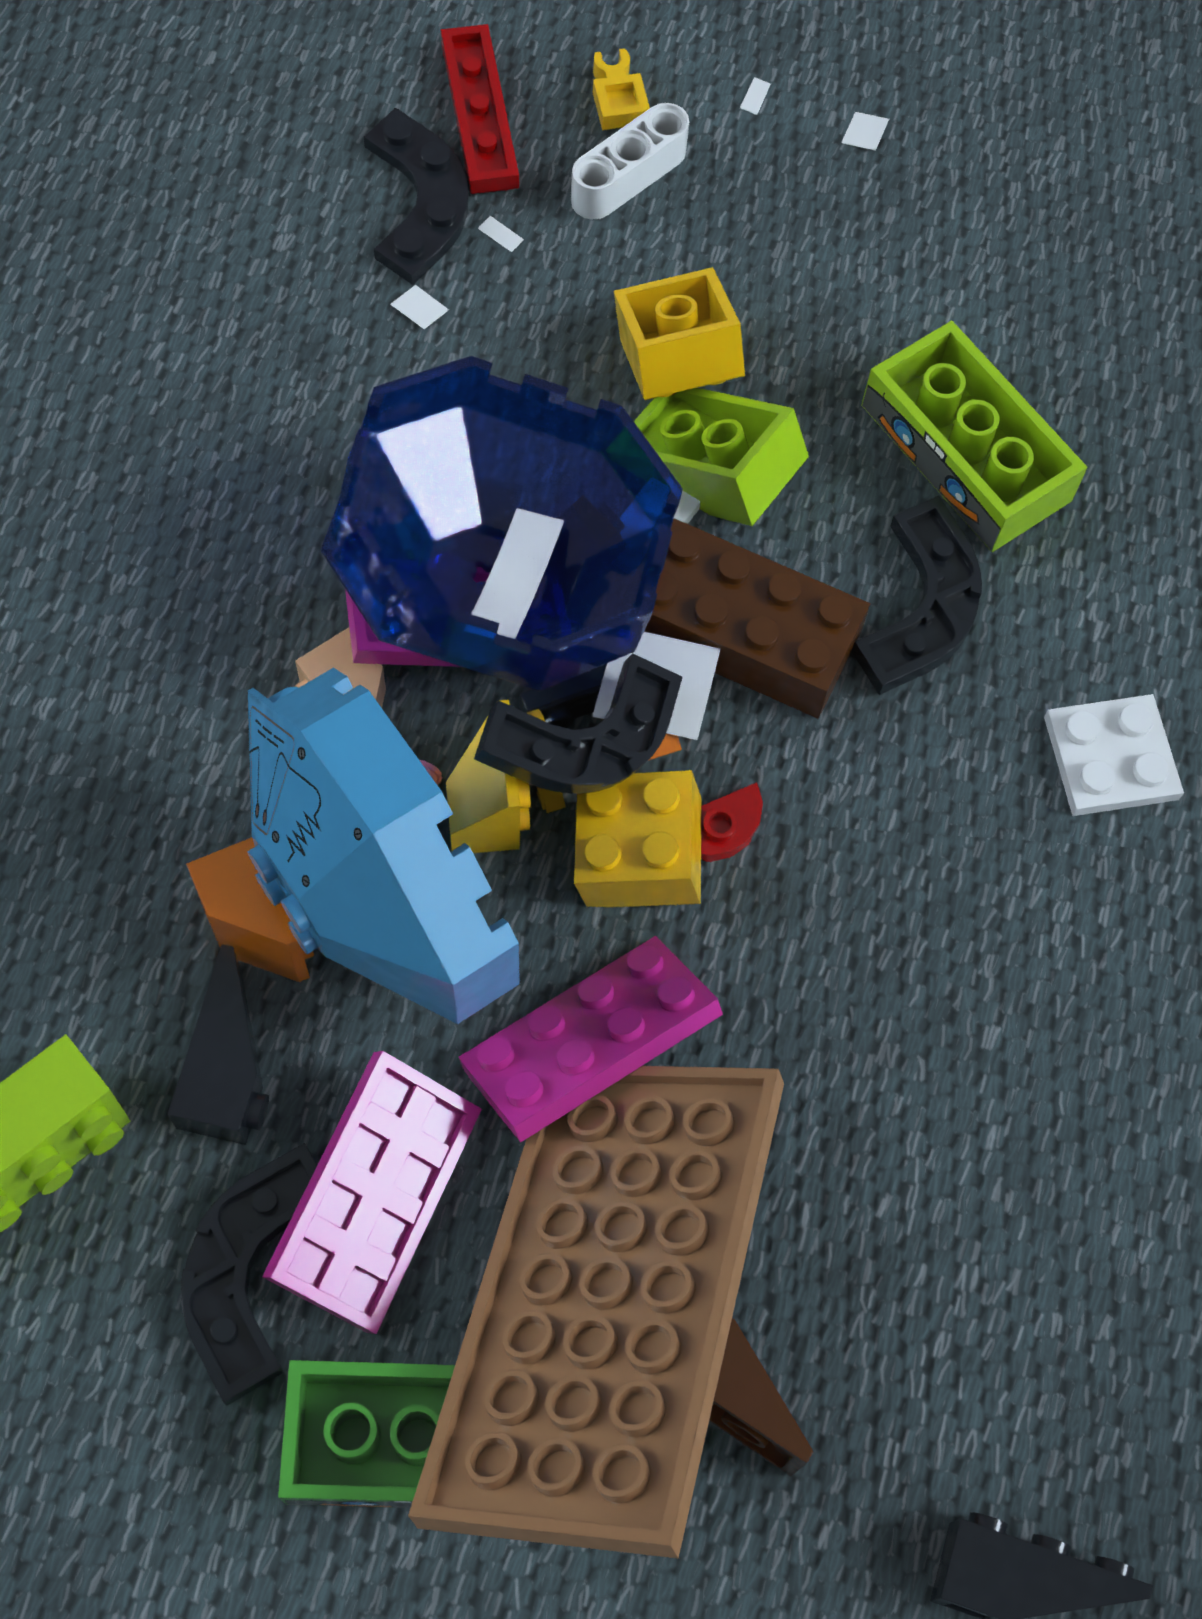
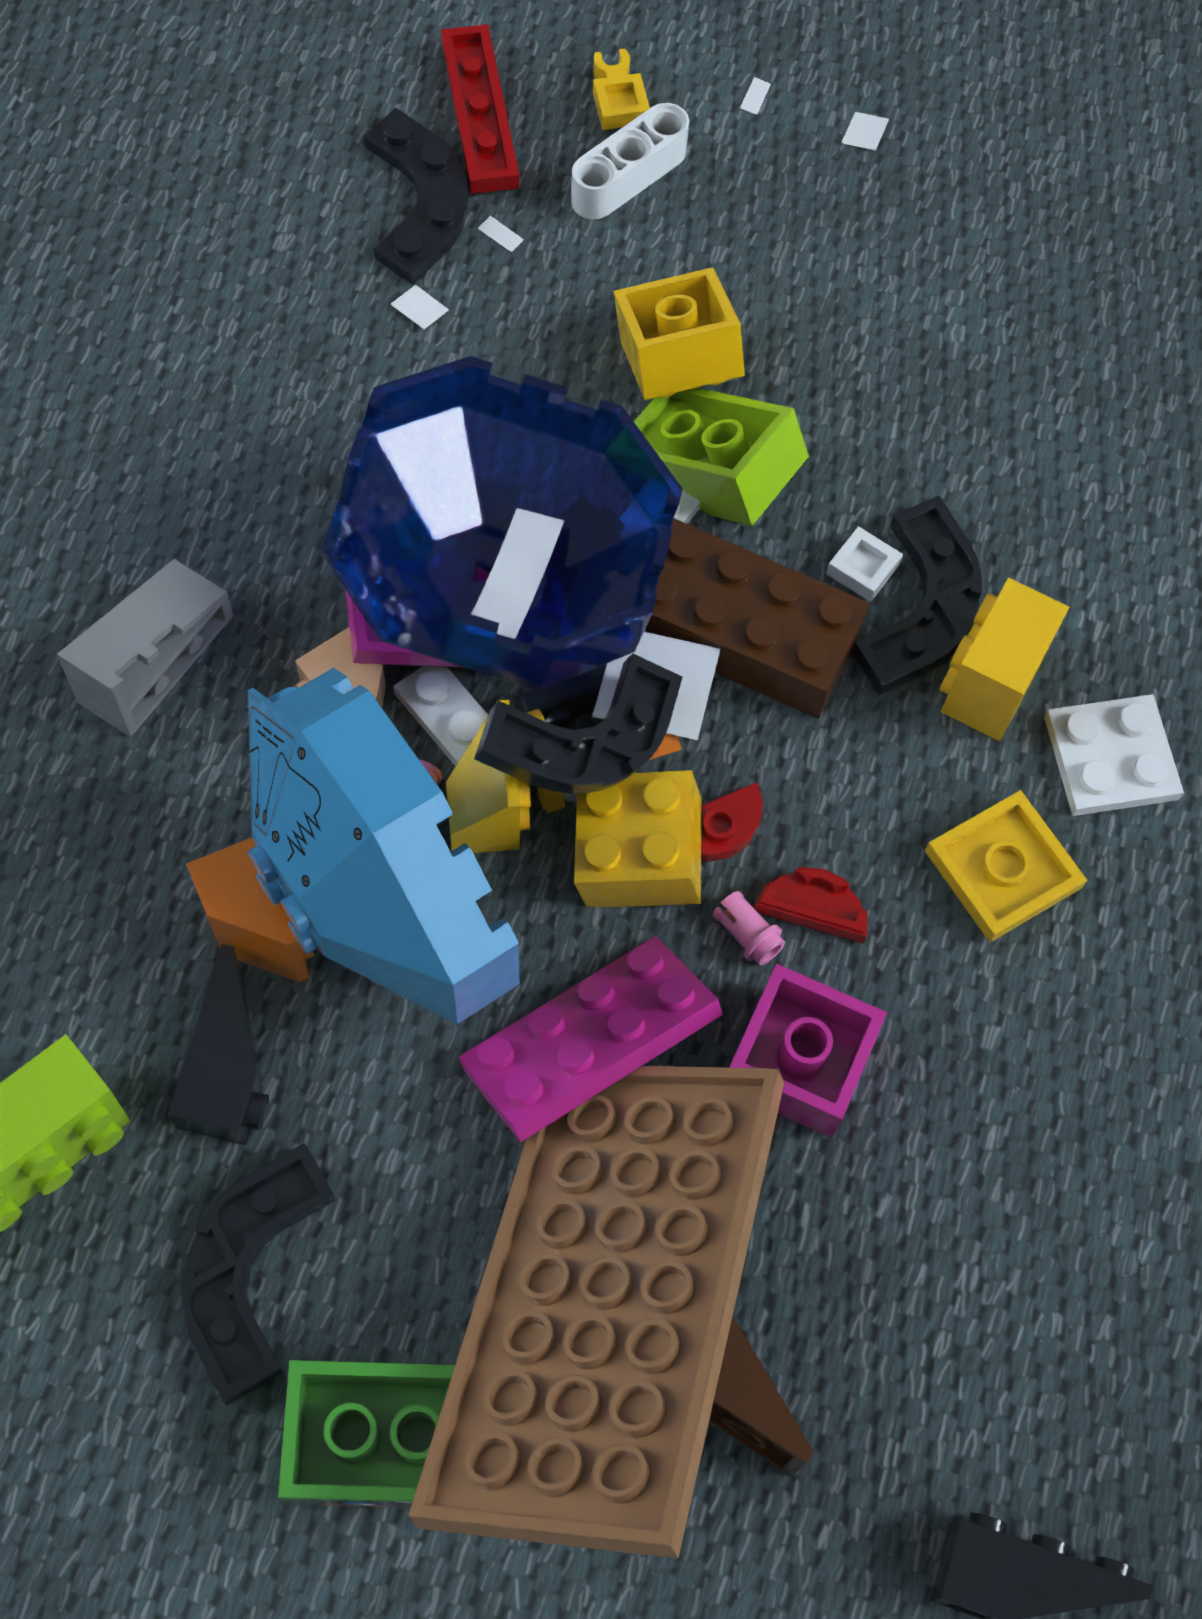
plate [262,1051,482,1334] -> none
lime brick [861,320,1088,552] -> none
none -> light grey wedge [57,559,233,737]
none -> white plate [393,666,488,766]
none -> bright pink pin [713,891,785,966]
none -> dark pink brick [729,963,888,1138]
none -> red plate [754,867,868,944]
none -> white plate [826,526,903,602]
none -> yellow plate [925,790,1087,943]
none -> yellow brick [939,577,1070,741]

